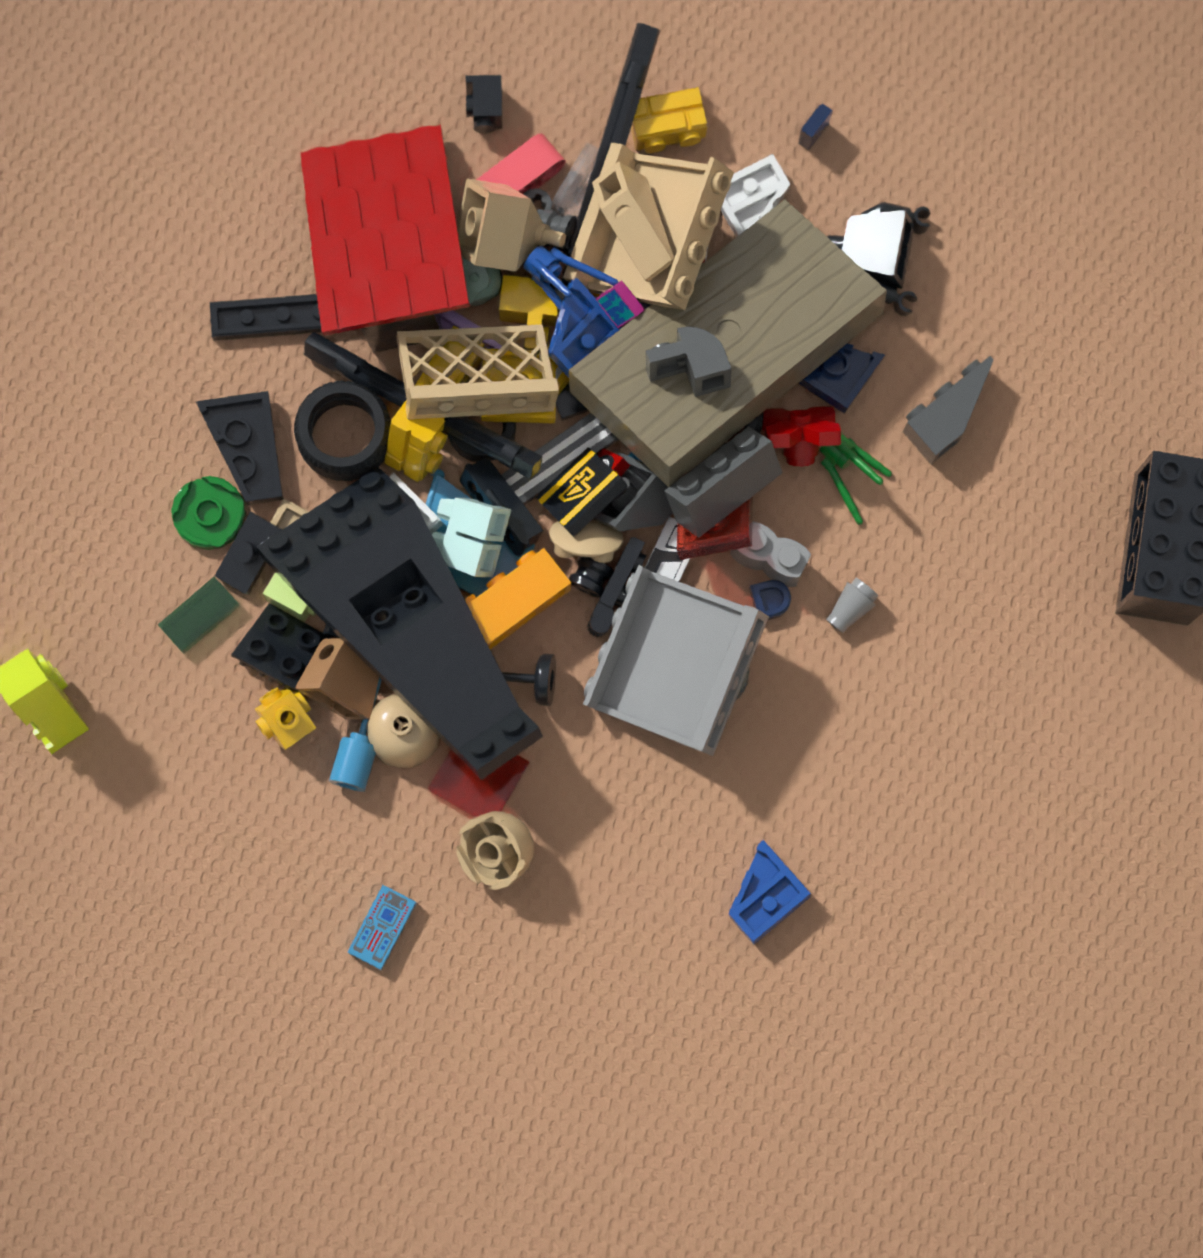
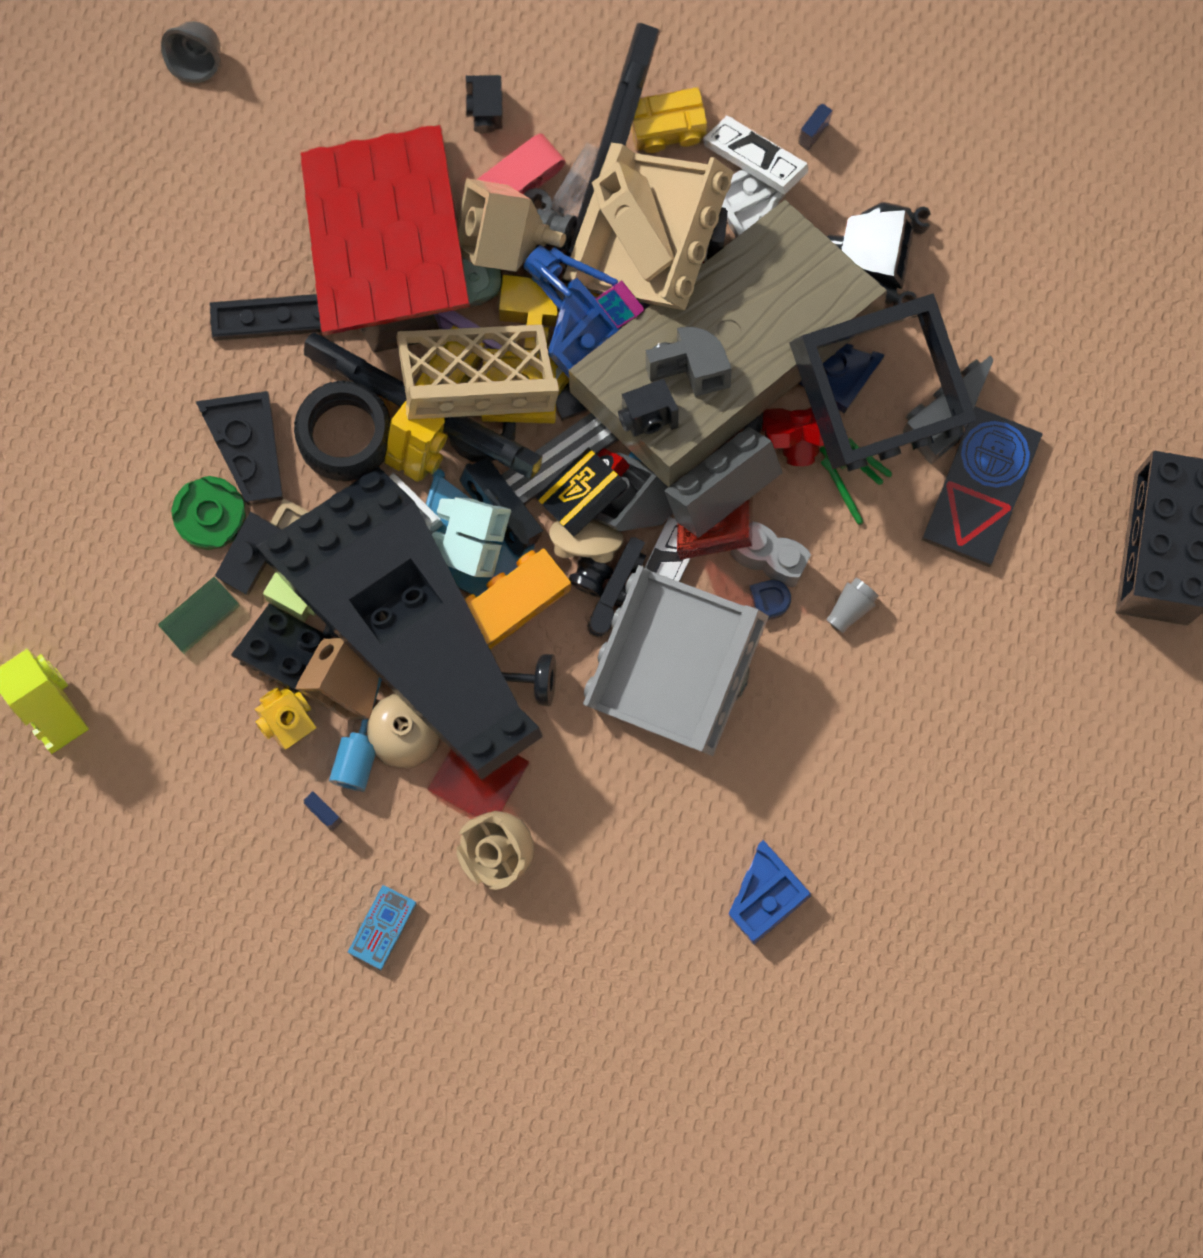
none -> dark grey helmet [161,21,221,83]
none -> dark blue tile [304,791,343,831]
none -> black brick [618,379,679,437]
none -> white tile [703,116,809,195]
none -> black tile [706,207,728,261]
none -> black window [789,293,977,472]
none -> black tile [922,406,1043,568]

